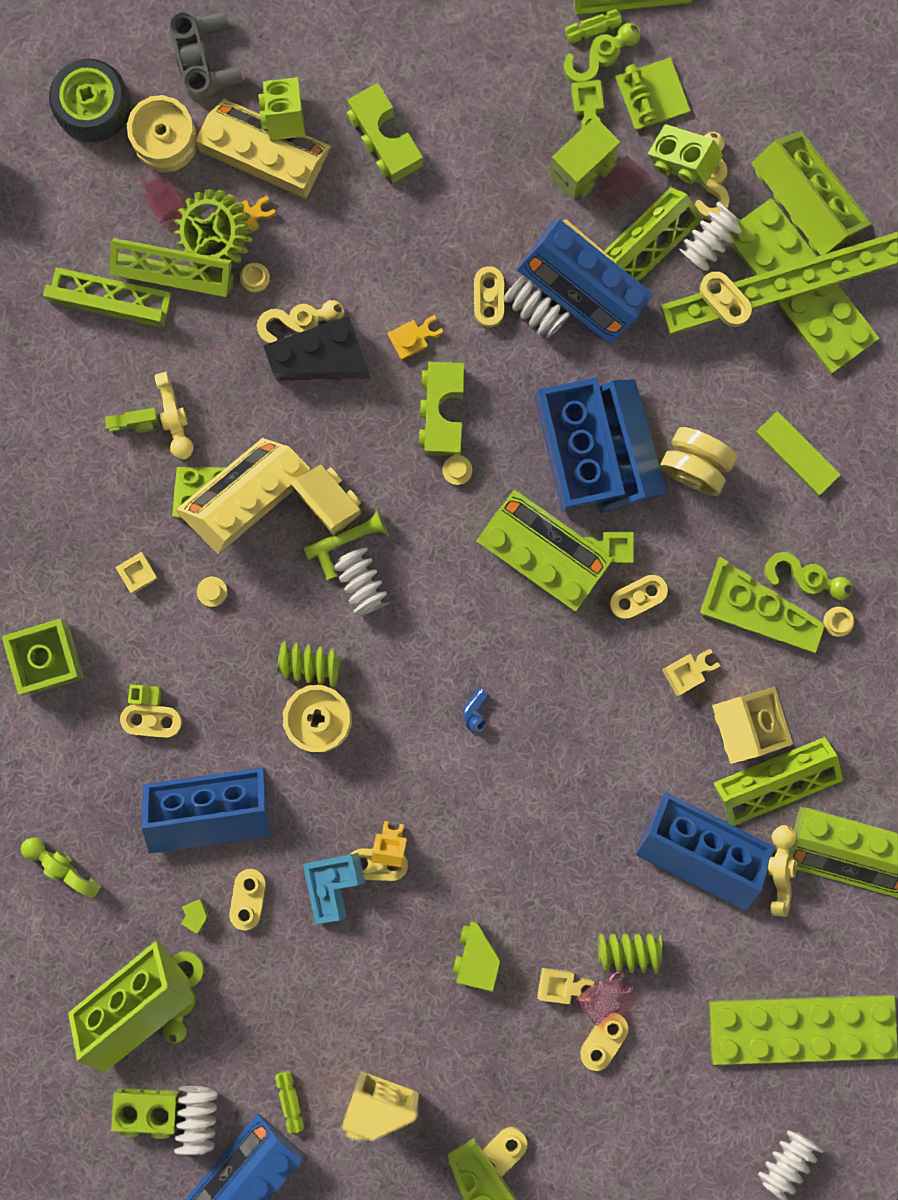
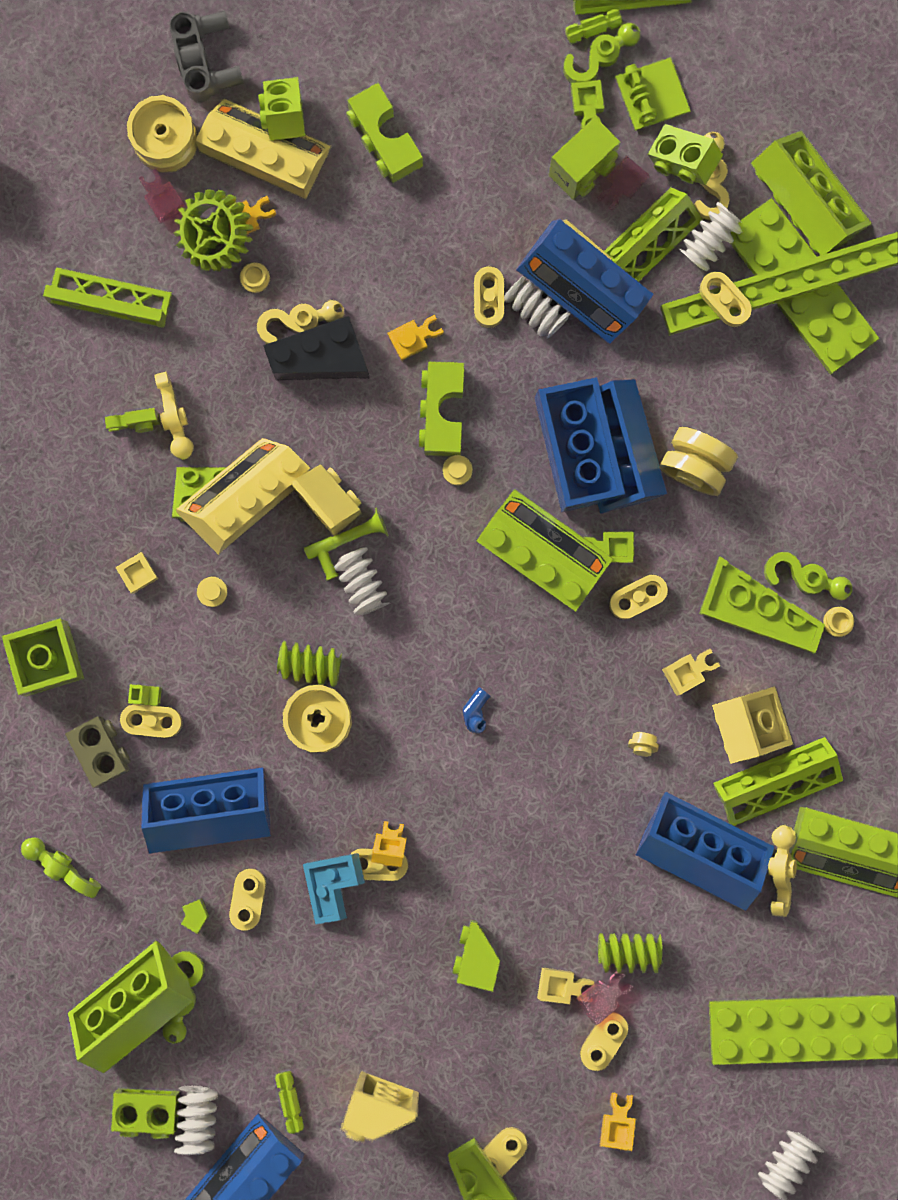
wheel [49,58,131,142] -> none
lime fence [109,238,234,297] -> none
lime tile [755,411,841,496] -> none
none -> olive brick [65,716,131,788]
none -> yellow plate [600,1093,636,1151]
none -> light yellow plate [628,732,659,757]

